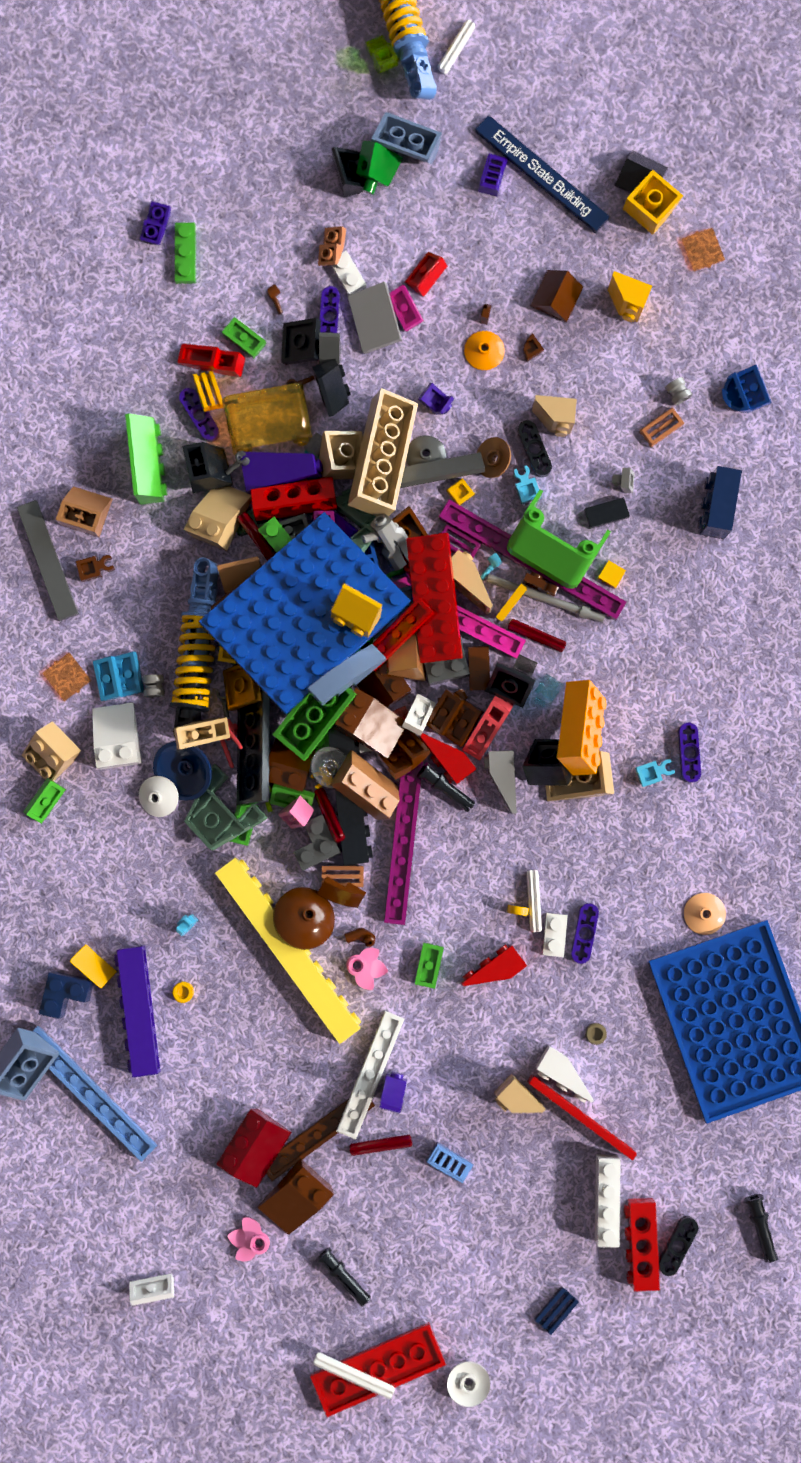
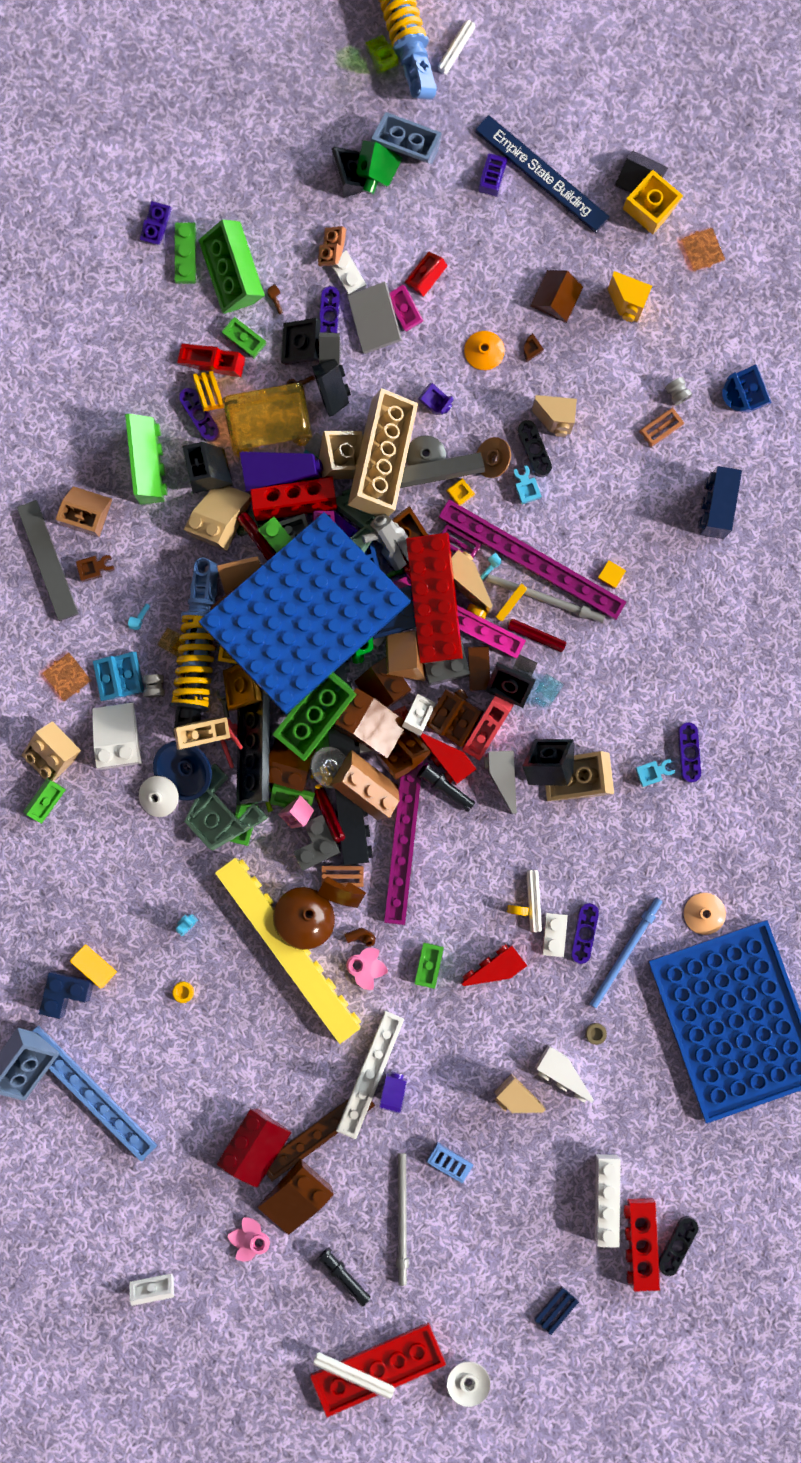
dark purple brick [114,946,161,1078] -> none
dark grey hand [225,451,250,475] -> none
sand blue slope [308,644,386,706] -> none
yellow slope [331,584,382,638] -> none
dark red axle [349,1135,412,1156] -> none
red tile [372,597,434,671] -> none
reddish brown tile [480,303,492,325] -> none
bright green windscreen [507,489,611,589] -> none
reddish brown plate [522,572,559,597] -> none
red tile [527,1075,637,1161] -> none
light orange brick [557,680,606,776] -> none
black tile [584,497,630,529] -> none
light grey tile [612,468,635,493] -> none
black pin [745,1194,778,1263] -> none
none -> medium azure hand [128,604,150,630]
none -> clear yellow slope [157,627,184,657]
none -> bright green slope [199,219,265,314]
none -> light grey bar [396,1153,409,1286]
none -> yellow tile [467,603,488,619]
none -> medium blue bar [590,898,663,1008]

